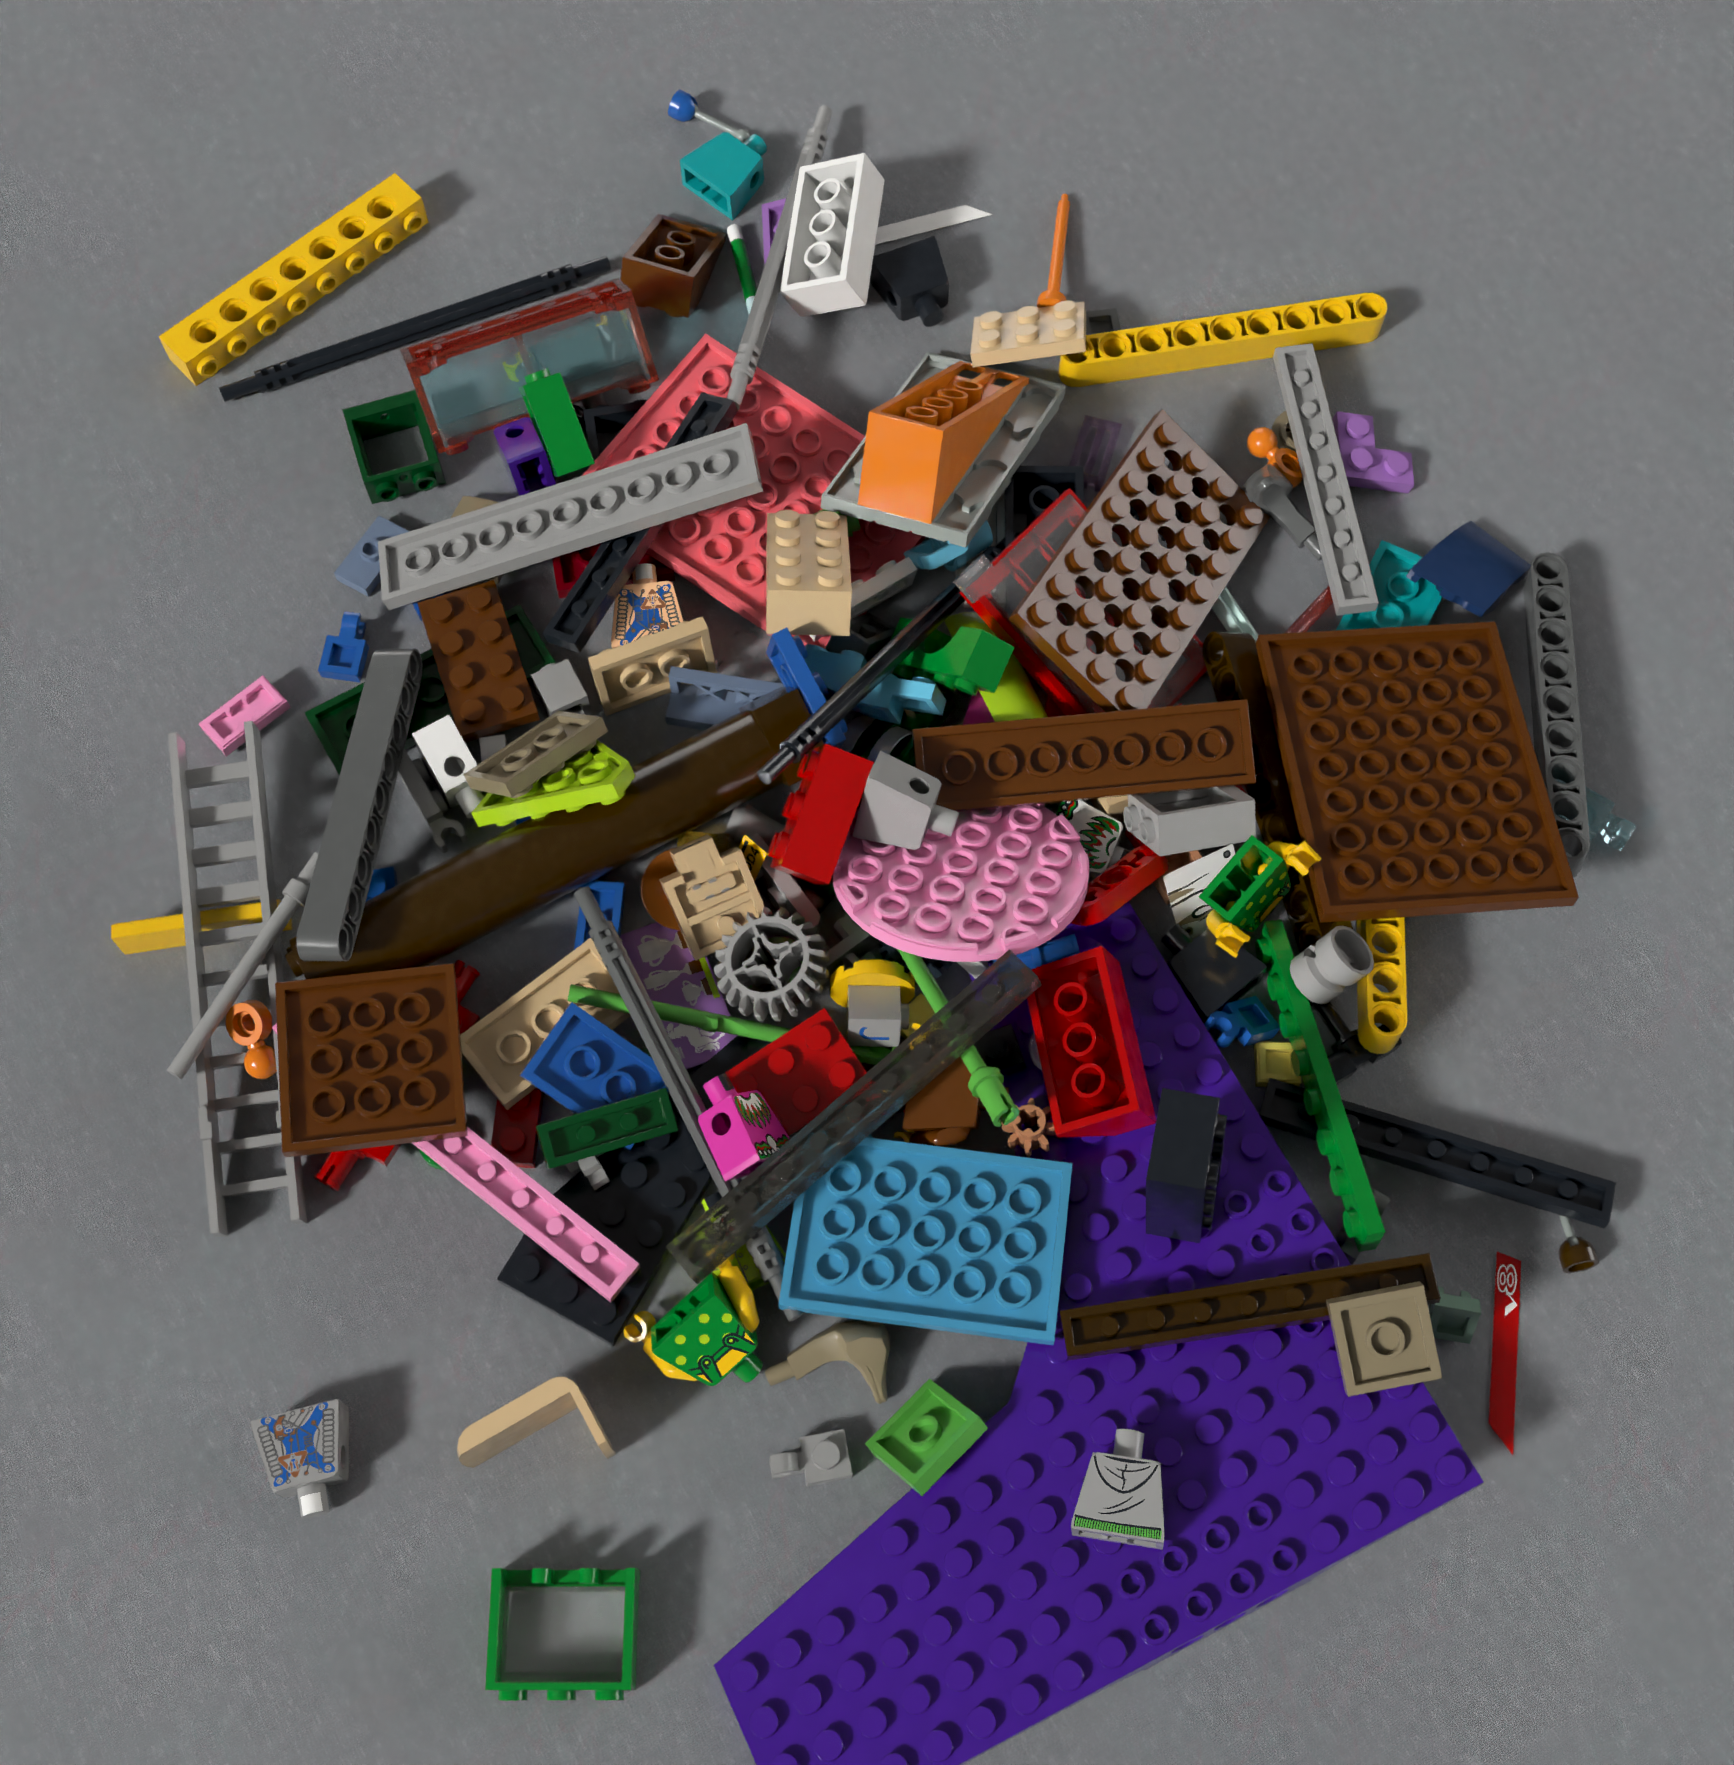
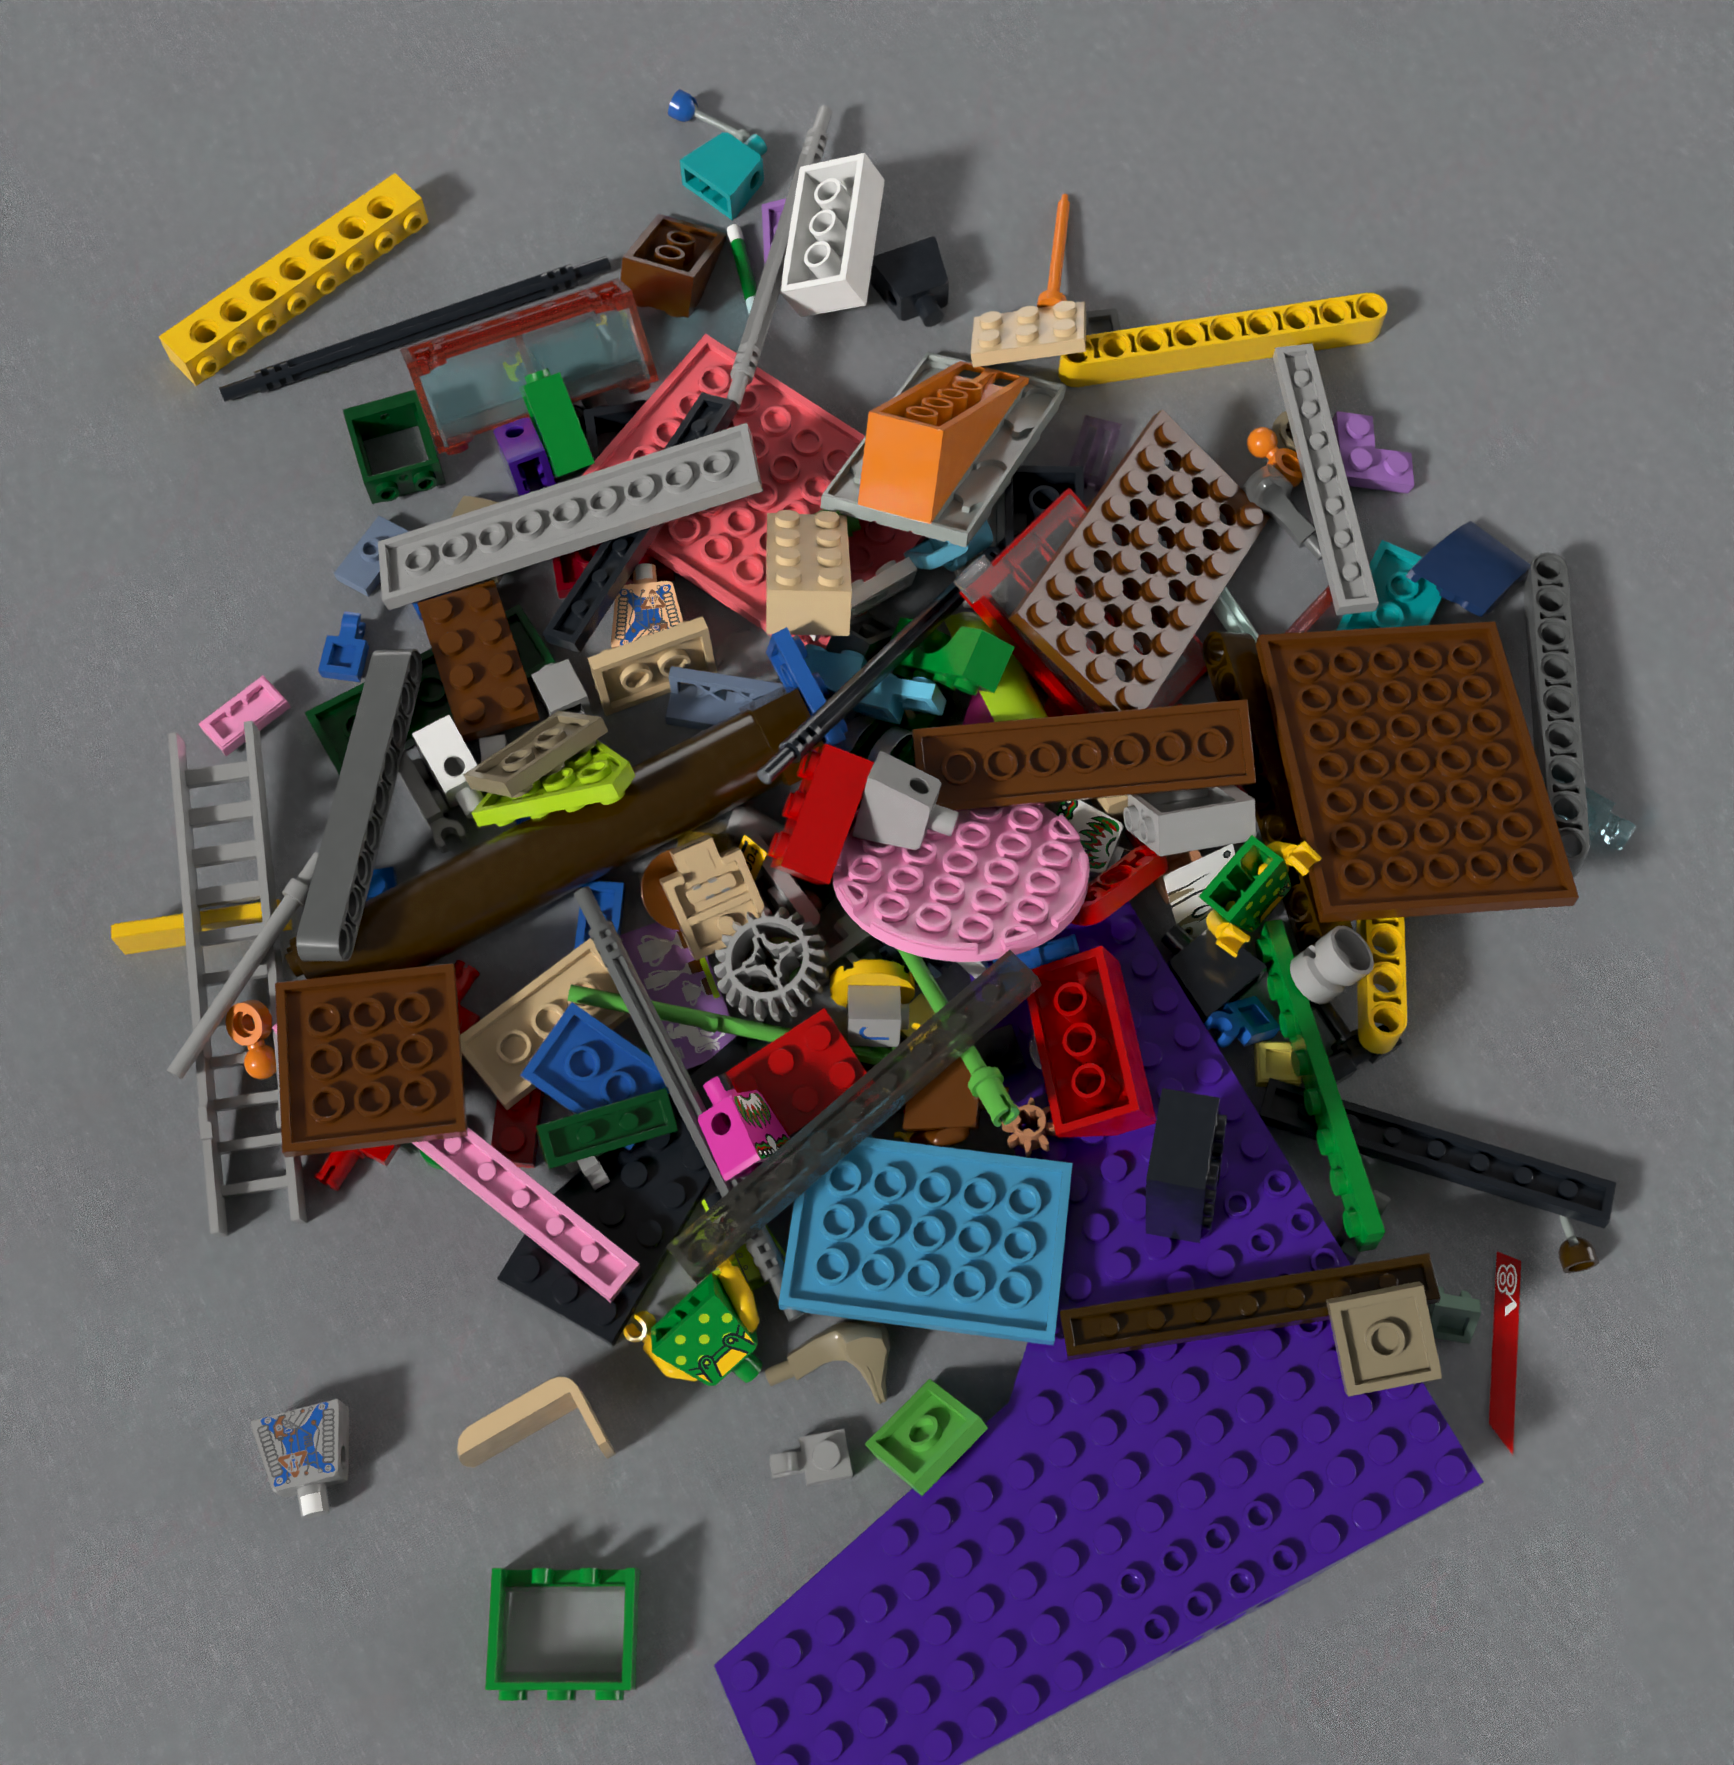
white sticker [875,205,993,245] -> none
light grey torso [1071,1429,1165,1550] -> none

